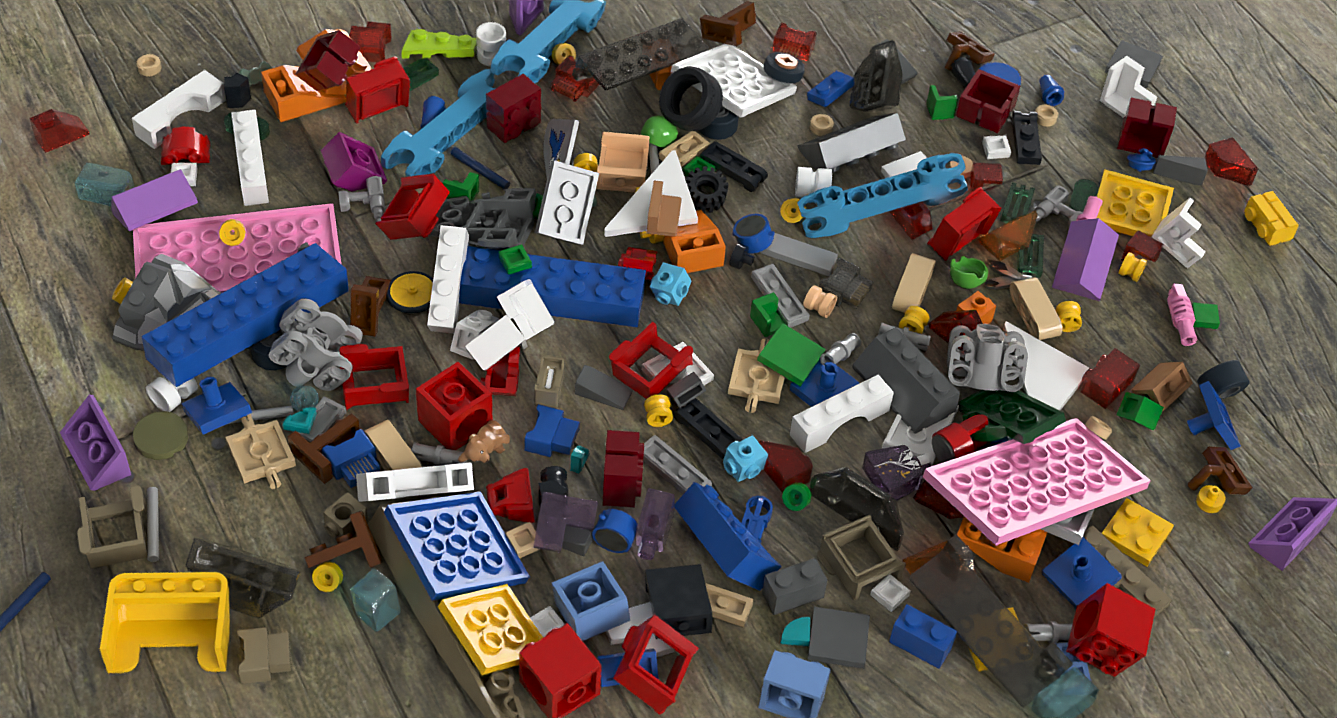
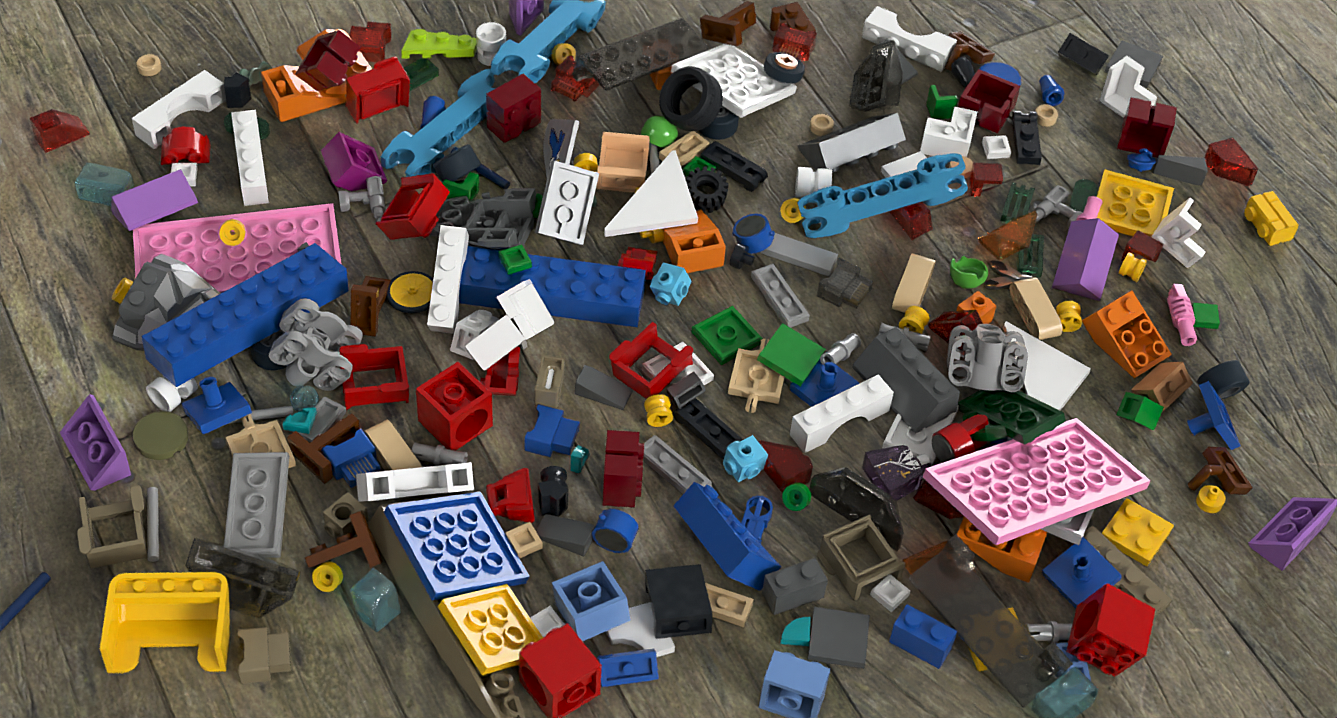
medium nougat animal [458,420,510,463] -> none
clear purple plate [533,492,598,553] -> none
red piece [613,615,699,714] -> none
clear purple torso [636,488,675,560] -> none
medium nougat panel [647,180,682,237] -> none
green panel [750,292,786,337] -> none
light nougat wheel [803,285,837,318] -> none
blue plate [807,70,854,107] -> none
red piece [927,187,1002,261] -> none
clear red brick [1080,348,1140,409] -> none
tan tile [1085,416,1112,439] -> none
none -> light grey tile [223,452,290,559]
none -> black wheel [433,144,481,182]
none -> green tile [691,306,763,365]
none -> reddish brown plate [770,2,816,39]
none -> white arch [862,6,957,72]
none -> white panel [920,107,977,157]
none -> black plate [1058,33,1109,75]
none -> orange slope [1082,291,1172,378]

